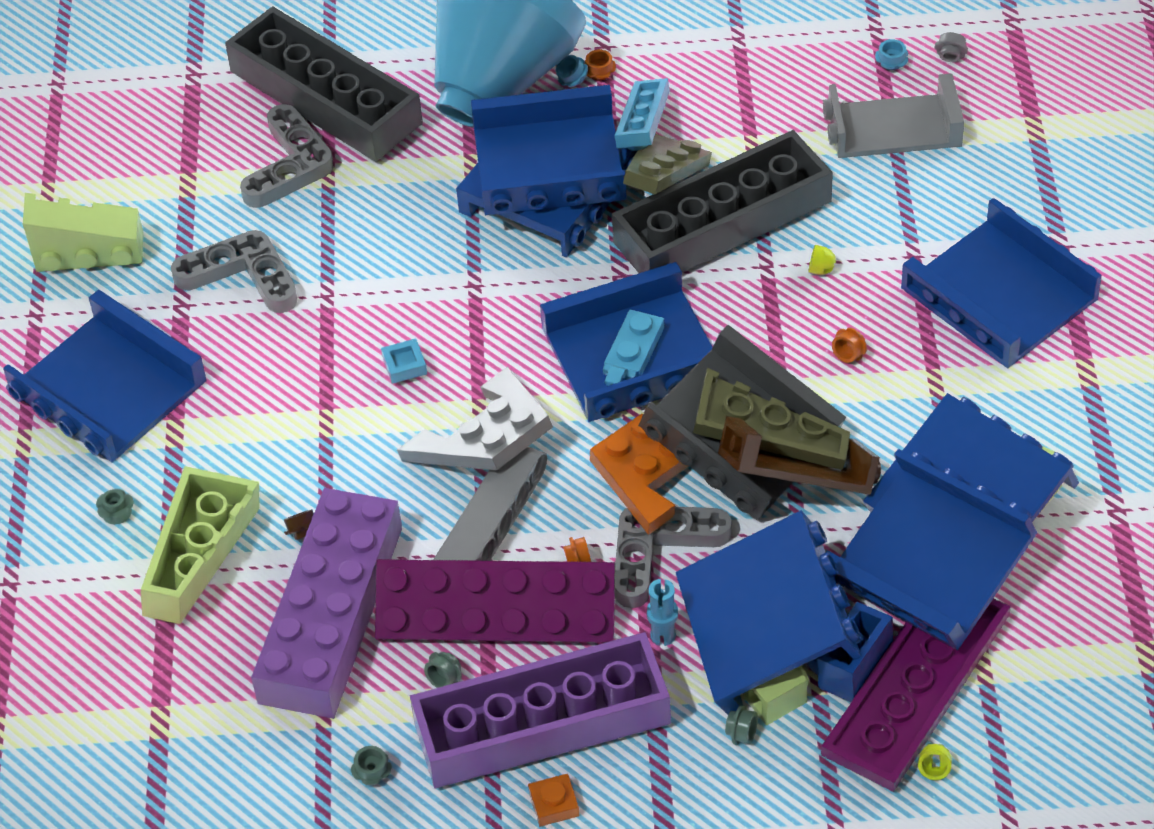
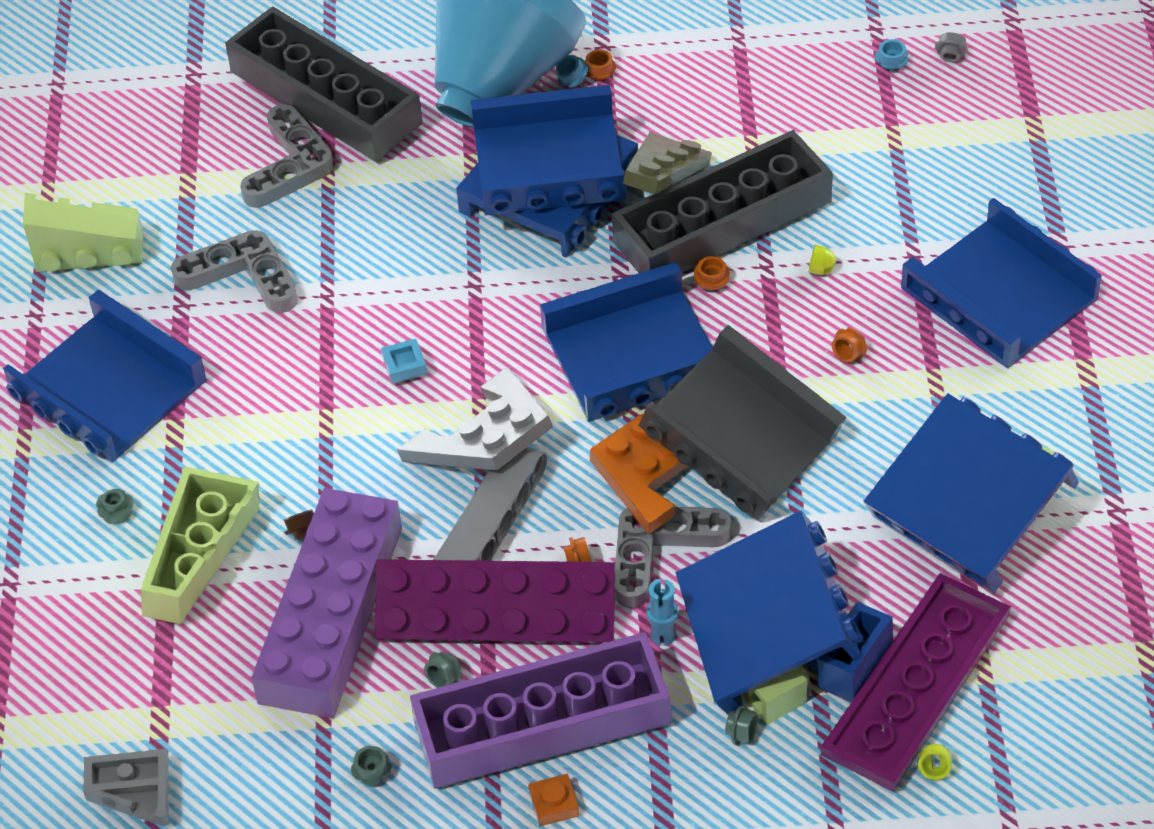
medium azure hinge [603,309,664,386] -> none
medium azure plate [615,78,670,151] -> none
olive wing [693,368,850,470] -> none
reddish brown panel [718,416,881,495] -> none
light grey panel [823,73,964,158] -> none
blue panel [826,449,1037,650] -> none
none -> light grey wing [83,749,169,826]
none -> orange plate [694,256,730,290]

